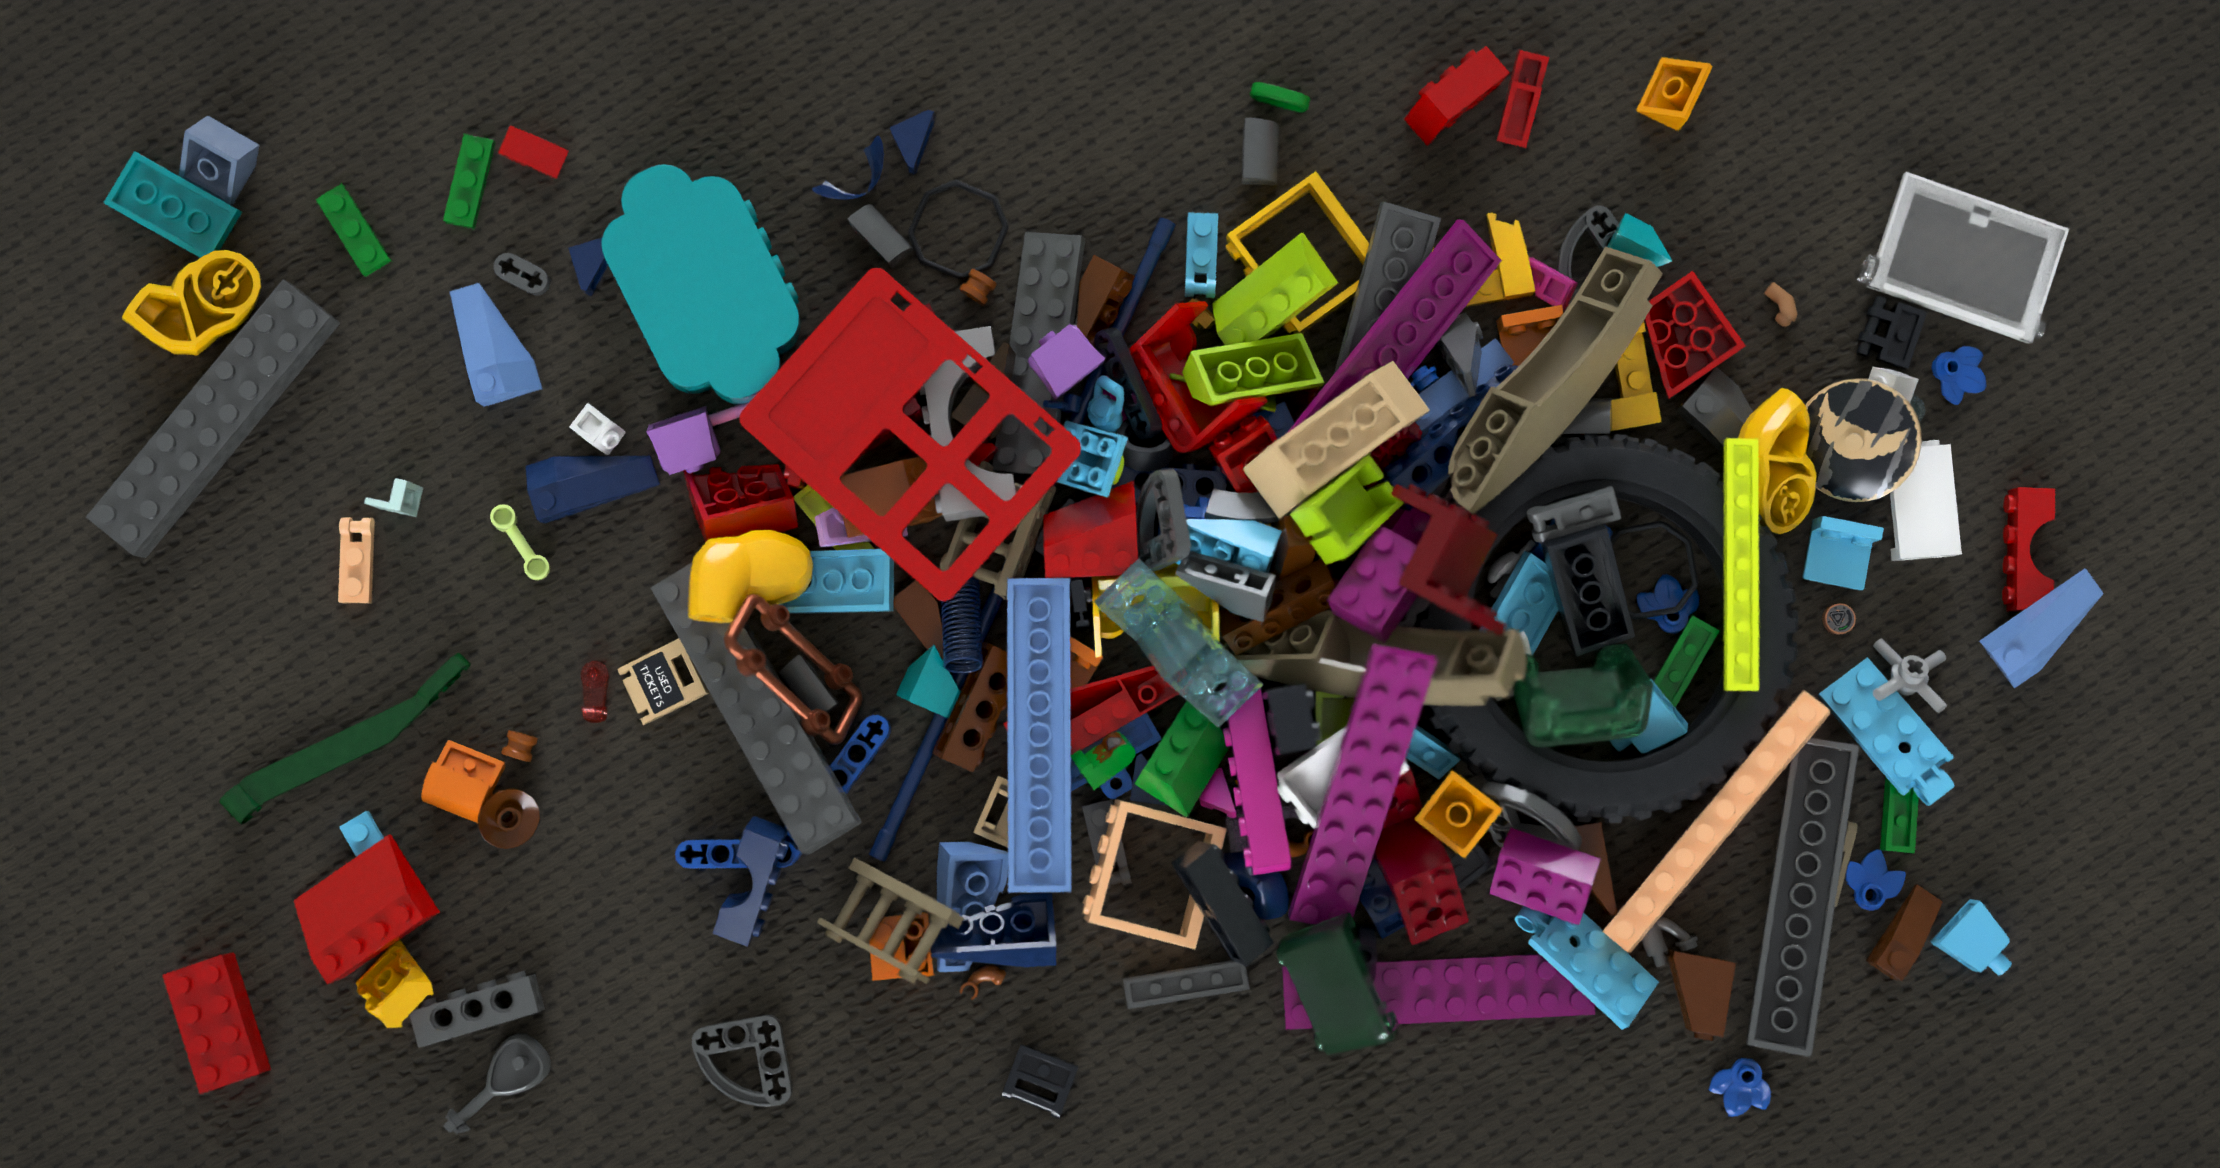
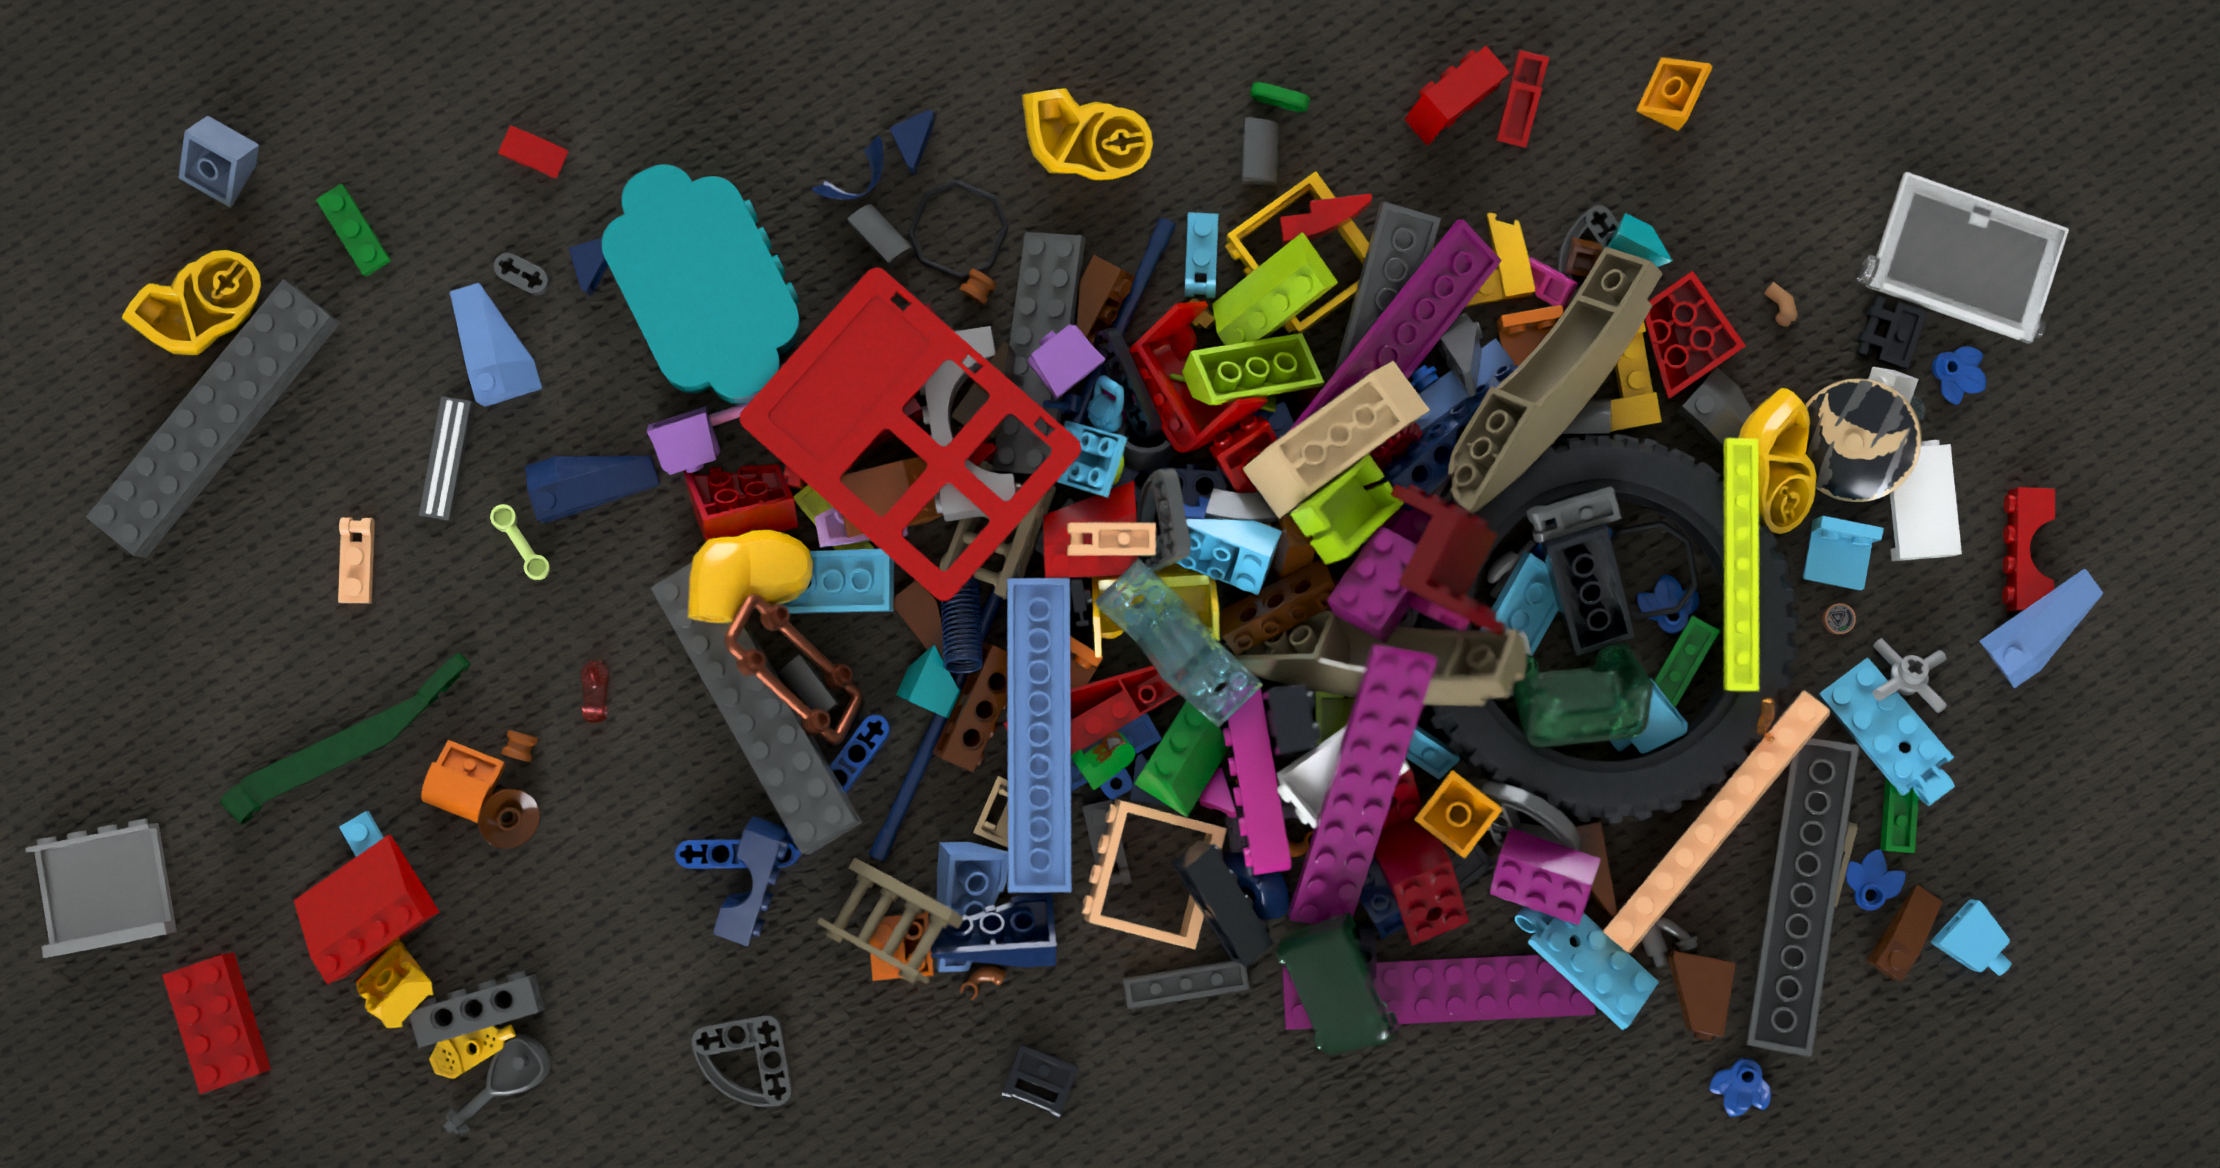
teal plate [103,151,242,258] -> none
light aqua panel [364,478,423,517] -> none
green plate [443,134,496,229] -> none
white bracket [569,403,625,455] -> none
container [617,639,710,725] -> none
dark grey slope [1176,551,1276,622] -> none
none -> light grey panel [26,819,177,958]
none -> dark grey tile [419,396,474,521]
none -> yellow piece [429,1025,516,1079]
none -> yellow piece [1022,88,1153,180]
none -> light nougat plate [1067,523,1156,556]
none -> red slope [1280,194,1372,246]
none -> dark pink tile [1409,595,1470,631]
none -> reddish brown slope [1565,238,1603,277]
none -> clear orange piece [1756,698,1775,742]

